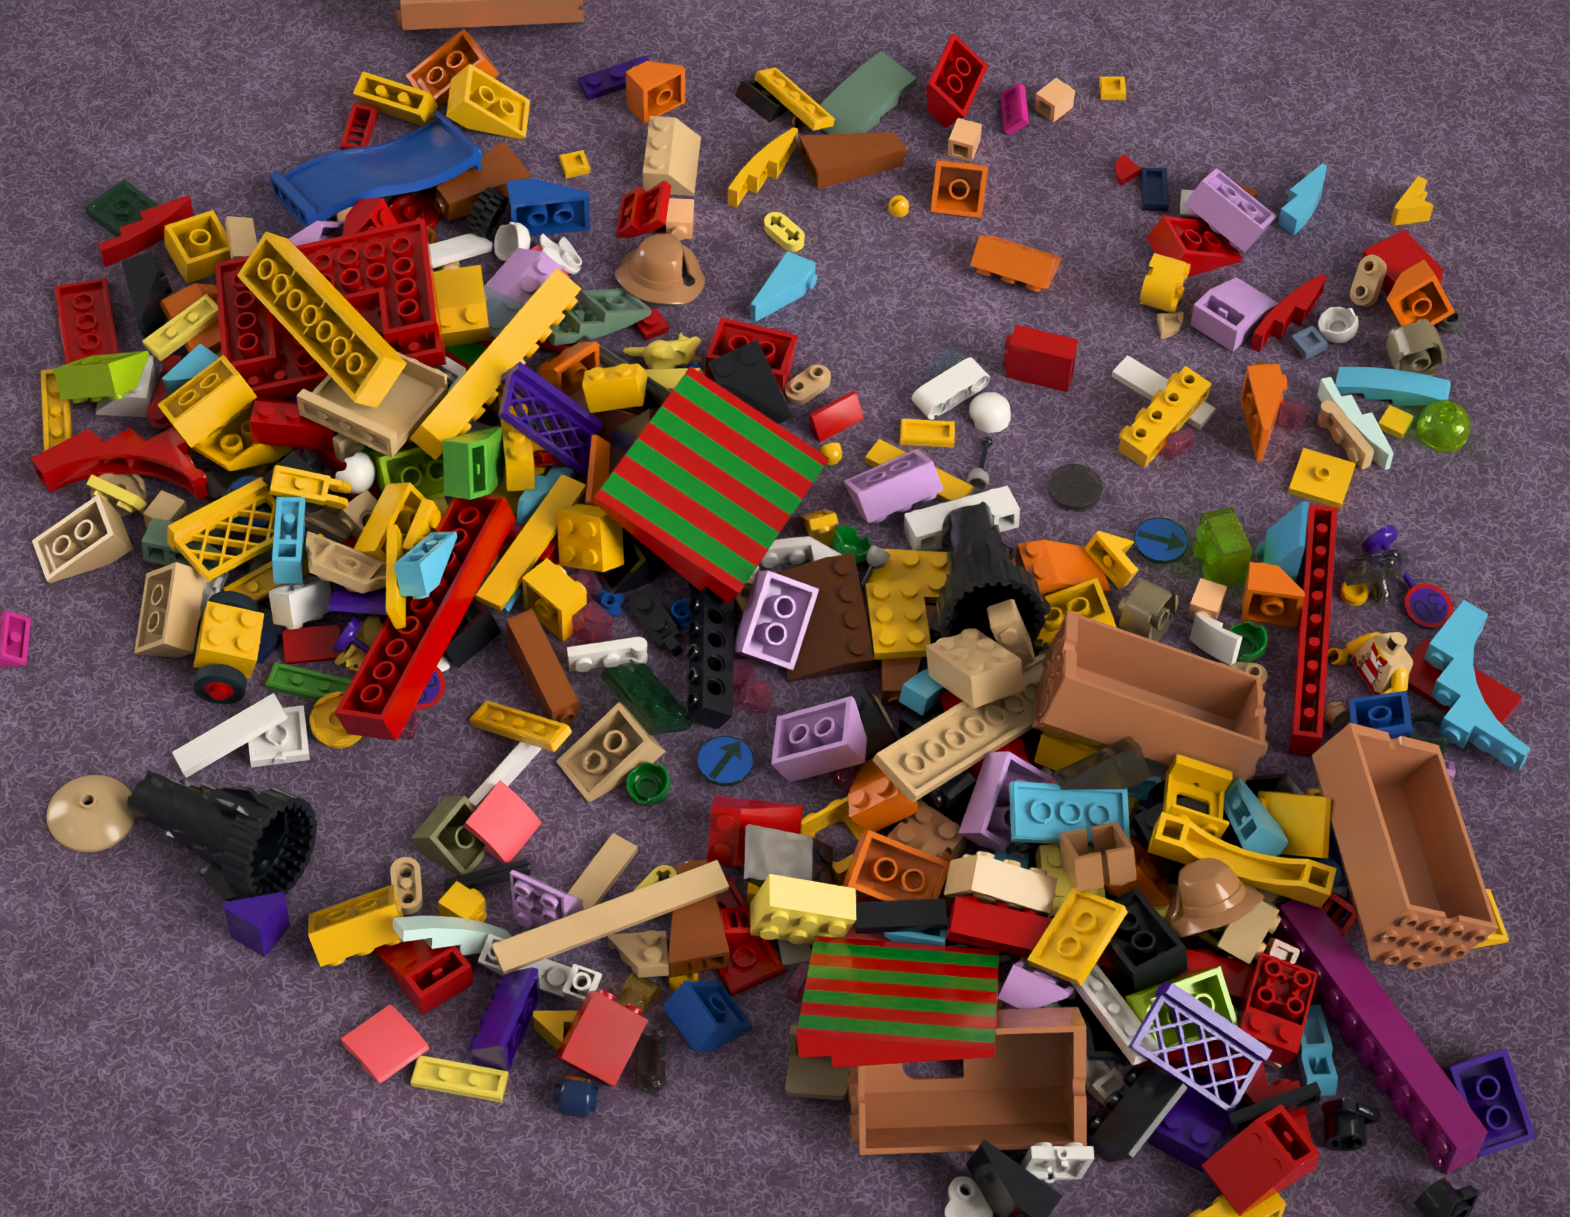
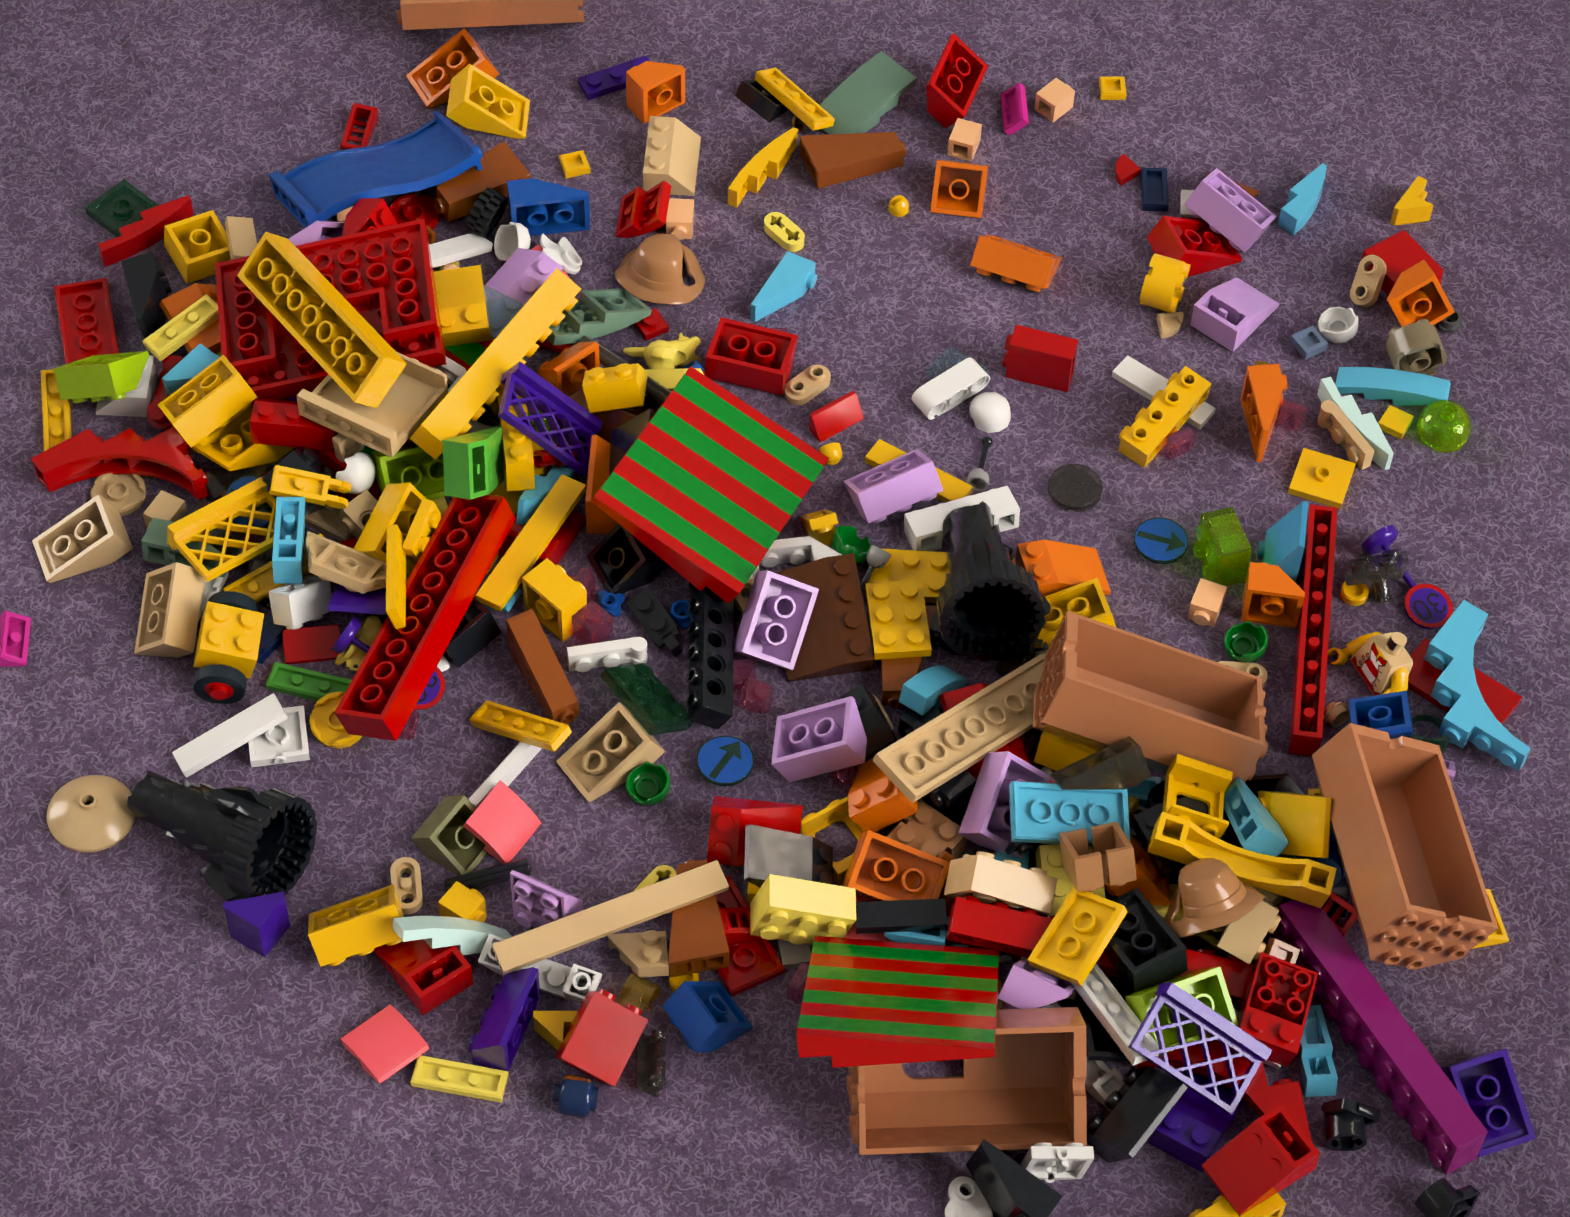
light yellow plate [87,475,147,514] -> none
yellow brick [353,72,438,126] -> none
medium azure slope [394,532,457,599] -> none
yellow brick [556,504,624,572] -> none
tan tile [568,833,638,910] -> none
black slope [707,339,794,425] -> none
dark tan bracket [785,1025,850,1100] -> none
yellow tile [900,419,955,448] -> none
tan brick [926,628,1024,708] -> none
tan brick [987,599,1035,666] -> none
yellow slope [1084,531,1139,590] -> none
dark tan brick [1118,578,1178,642] -> none
white slope [1190,613,1242,665] -> none
black tile [1228,1081,1321,1133] -> none
red slope [1250,274,1327,353] -> none

